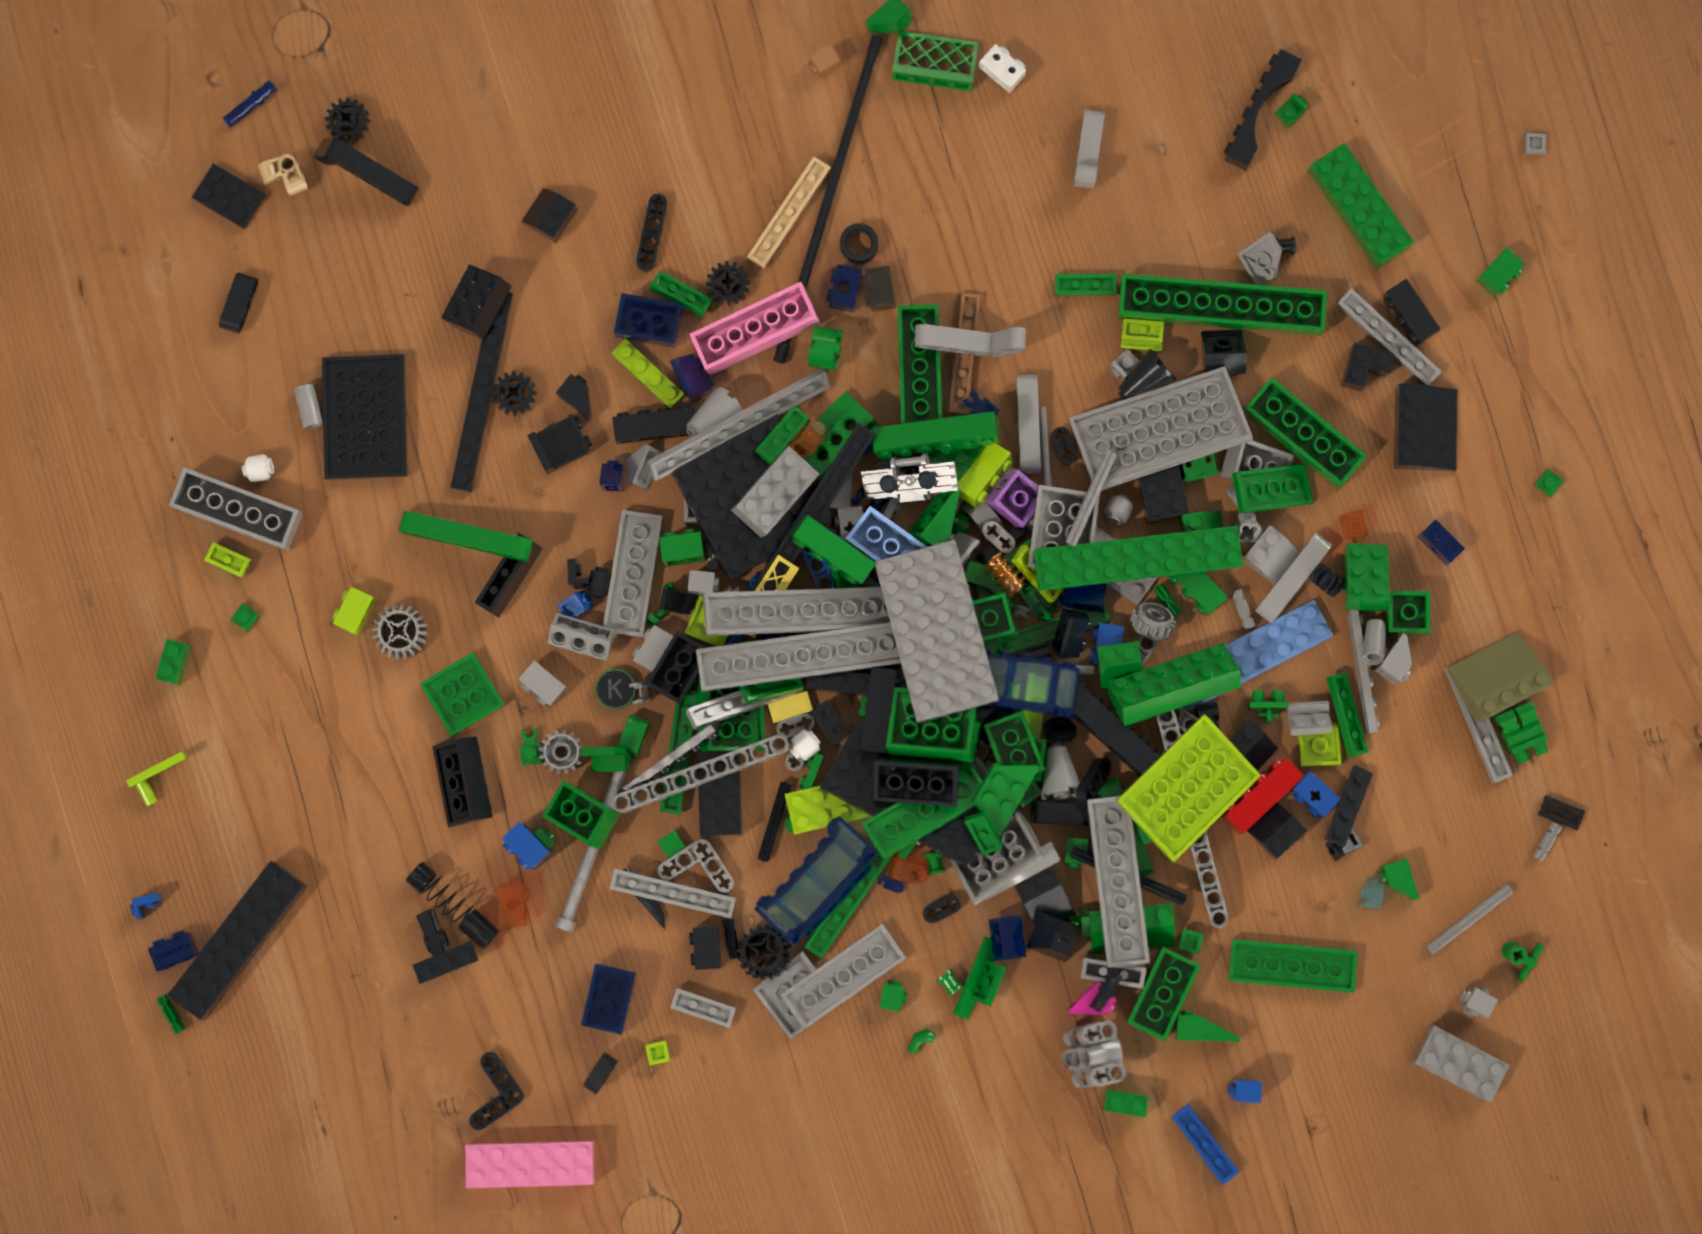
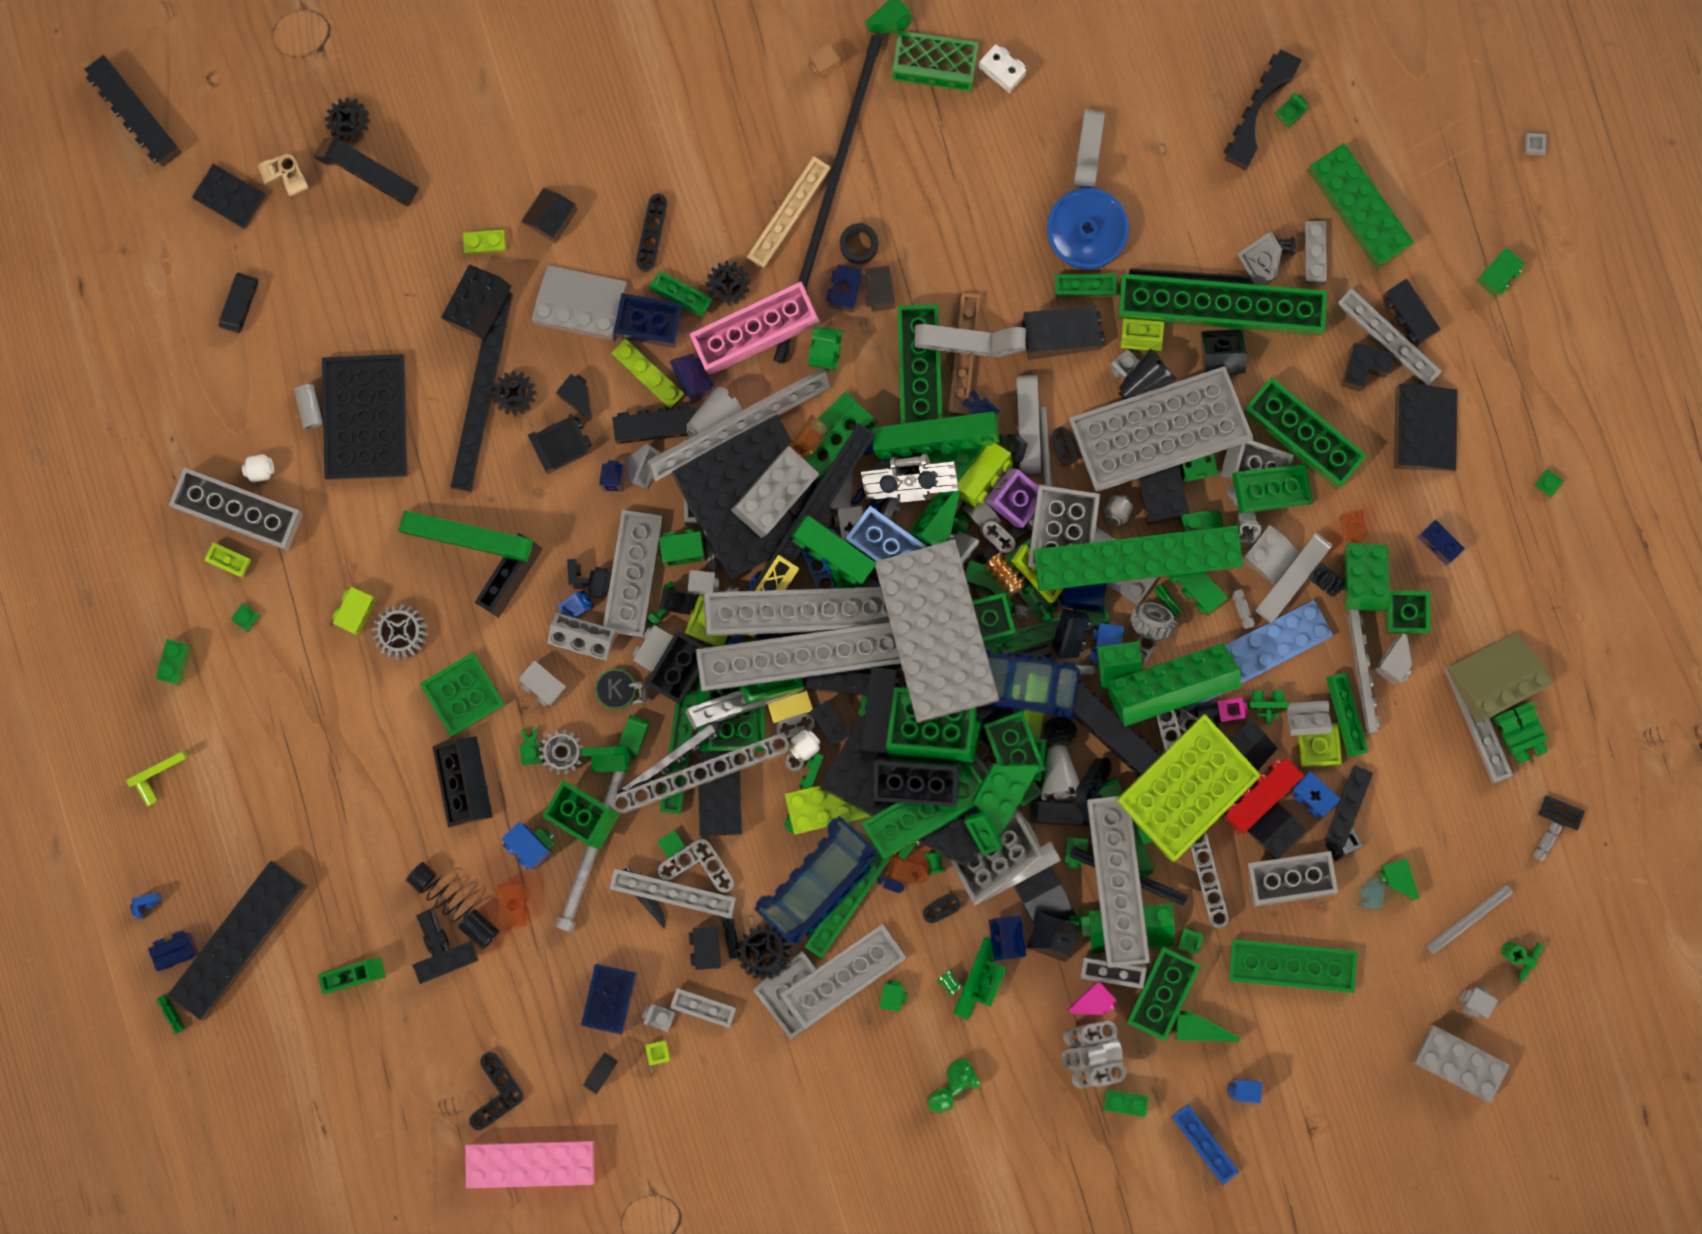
clear blue pin [222,80,277,128] -> none
green tile [755,405,810,465] -> none
black axle [758,782,791,862] -> none
green arm [907,1029,936,1054] -> none
light grey axle [1066,450,1116,546] -> none
black pin [1089,970,1123,1013] -> none
light grey pin [1362,619,1387,665] -> none
none -> black brick [84,54,182,167]
none -> green slope [318,957,386,995]
none -> lime plate [463,230,506,254]
none -> light grey slope [532,265,627,341]
none -> light grey bracket [642,1004,676,1032]
none -> green animal [927,1058,981,1113]
none -> black plate [998,433,1028,462]
none -> black slope [1022,306,1105,360]
none -> blue dish [1047,188,1129,270]
none -> black axle [1128,268,1250,284]
none -> dark pink brick [1217,698,1248,723]
none -> light grey slope [1248,851,1338,907]
none -> light grey plate [1304,221,1327,283]

